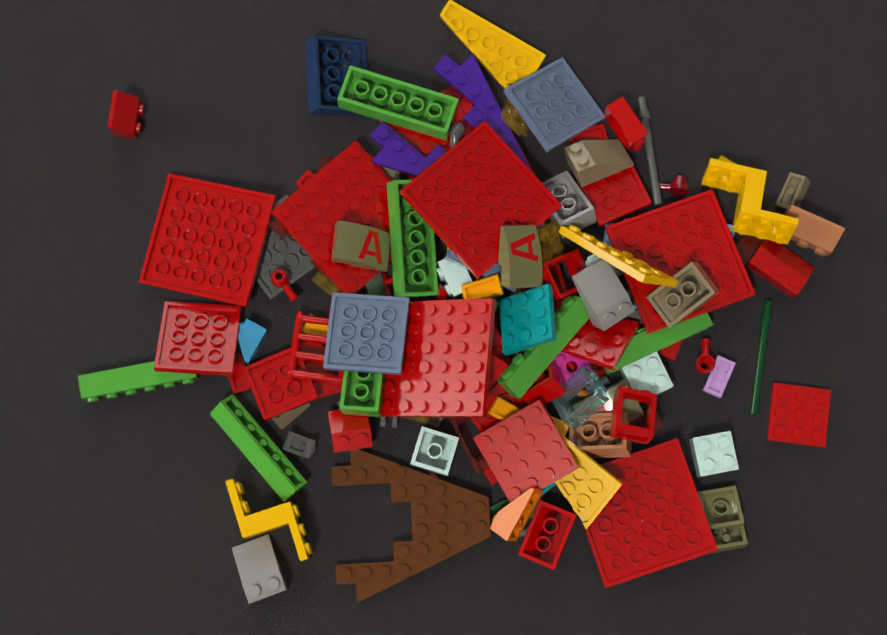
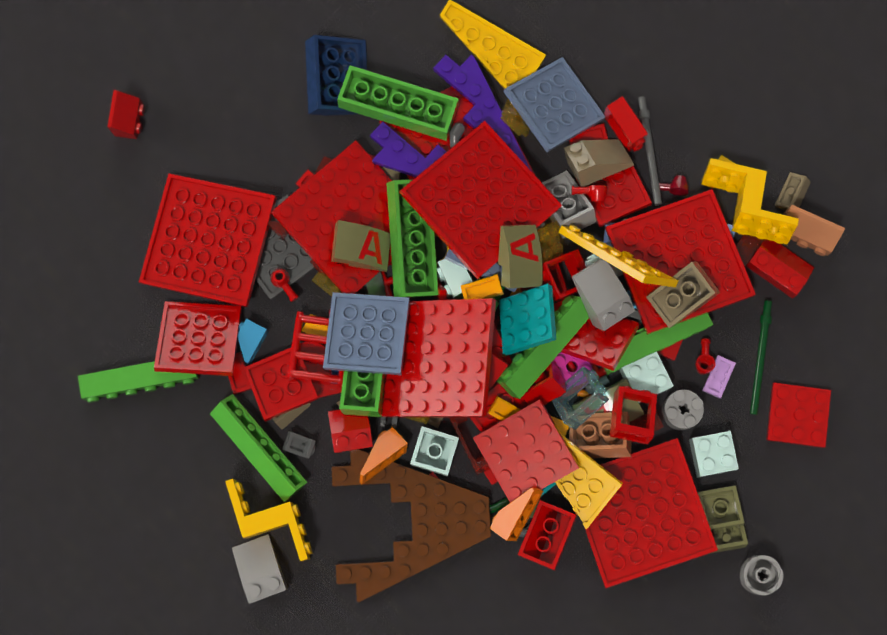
none -> orange slope [360,427,408,485]
none -> red bar [571,185,607,203]
none -> light grey brick [662,390,704,430]
none -> light grey brick [740,555,783,595]

